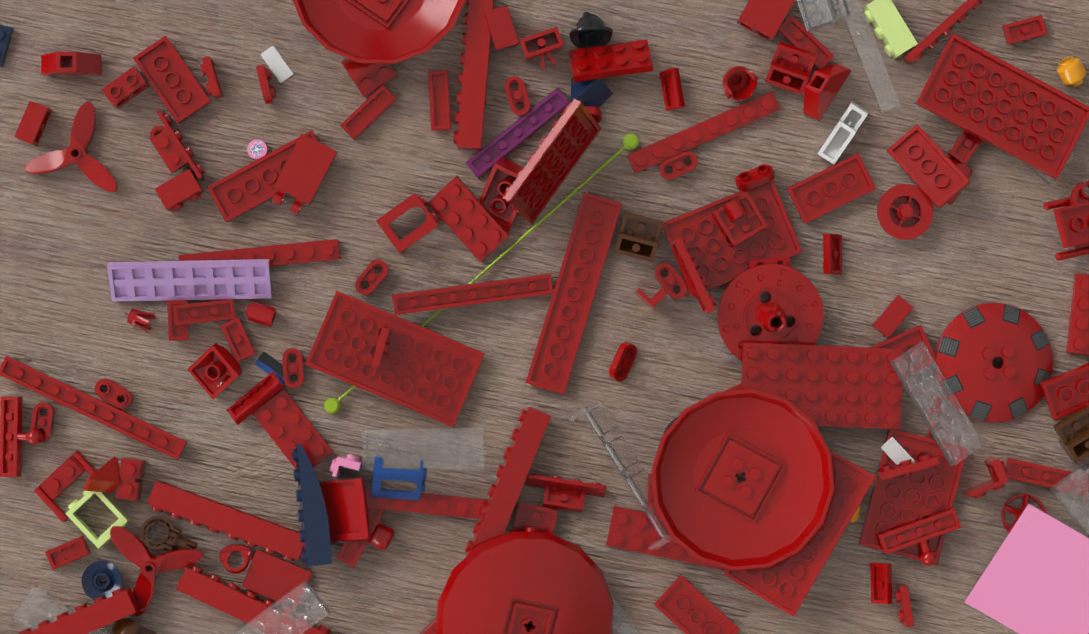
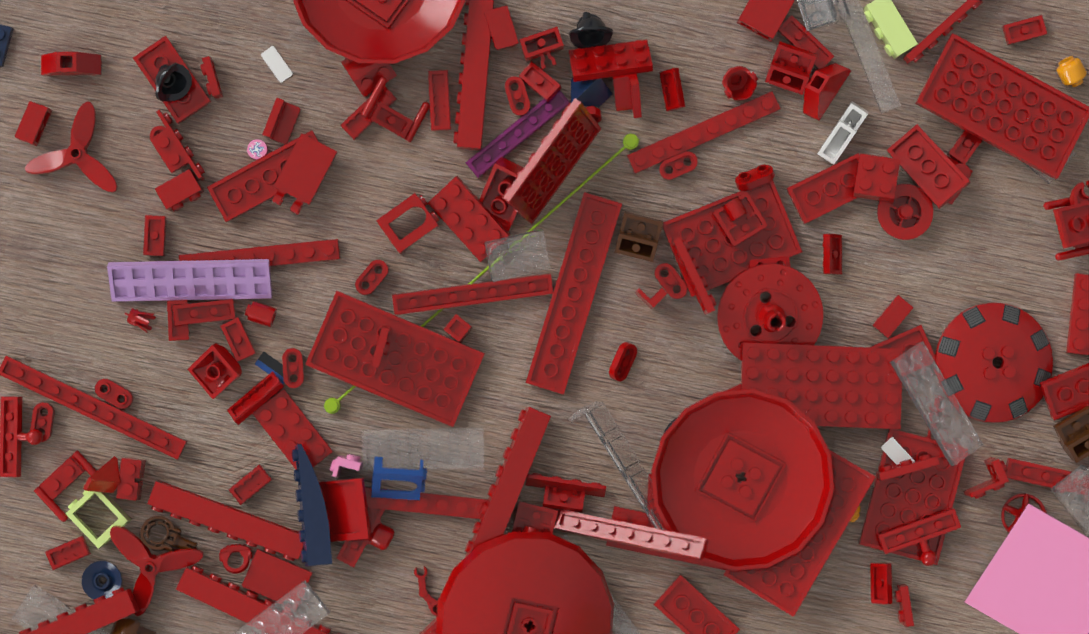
red brick [102,67,150,109] -> none
red plate [256,64,277,104] -> none
none -> red plate [143,215,166,256]
none -> black helmet [155,63,192,102]
none -> red plate [228,464,273,505]
none -> red panel [262,98,301,144]
none -> red plate [361,77,430,143]
none -> red piece [414,566,438,616]
none -> red panel [443,314,473,343]
none -> clear plate [484,229,550,282]
none -> red plate [519,62,562,102]
none -> plate [554,510,708,561]
none -> red panel [613,73,642,118]
none -> red brick [853,153,900,203]

